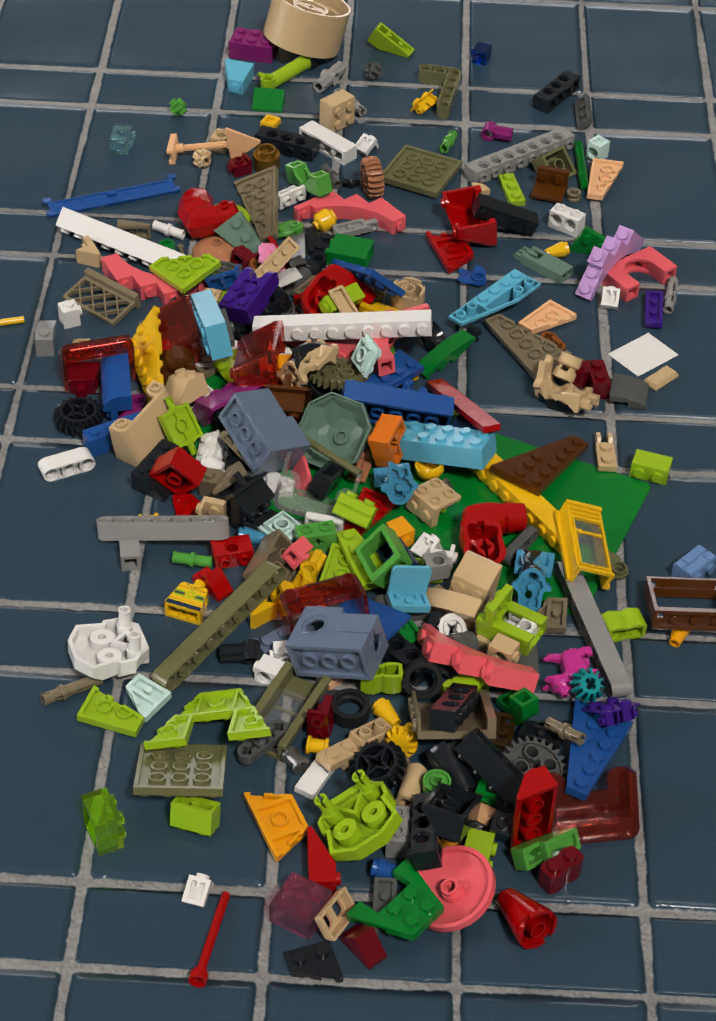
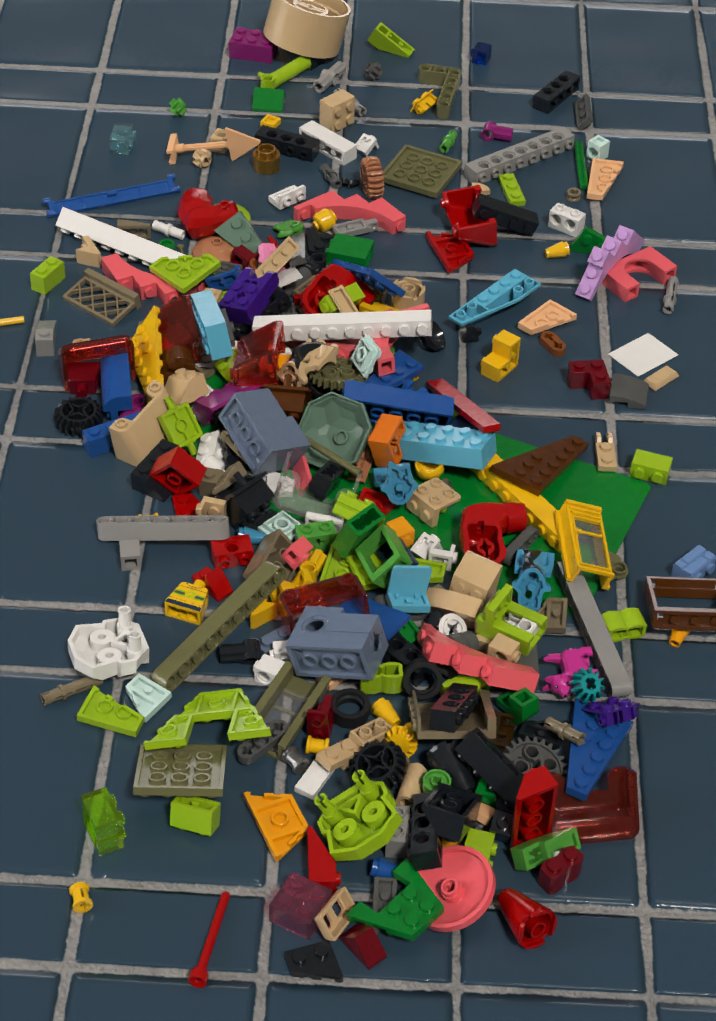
white beam [38,447,96,482] -> none
white brick [57,299,82,329] -> none
bright green pin [172,551,213,569] -> none
white bracket [181,873,214,908] -> none
medium azure slope [225,59,254,95] -> none
dark red brick [227,152,252,178] -> none
dark tan wing [234,165,278,243] -> none
bright green arch [285,160,333,197] -> none
green slope [419,329,476,380] -> none
light grey brick [421,550,453,582] -> none
blue plate [457,265,487,287] -> none
dark tan wing [484,313,584,380] -> none
sand green hinge [513,246,574,284] -> none
olive slope [531,145,577,177] -> none
reddish brown bracket [531,164,570,203] -> none
tan hips [533,354,600,413] -> none
tan wheel [552,352,583,384] -> none
white bracket [600,286,620,310] -> none
dark purple plate [644,290,663,328] -> none
none -> lime brick [30,256,66,295]
none -> yellow bush [69,882,93,913]
none -> green brick [332,503,386,559]
none -> yellow brick [480,329,521,383]

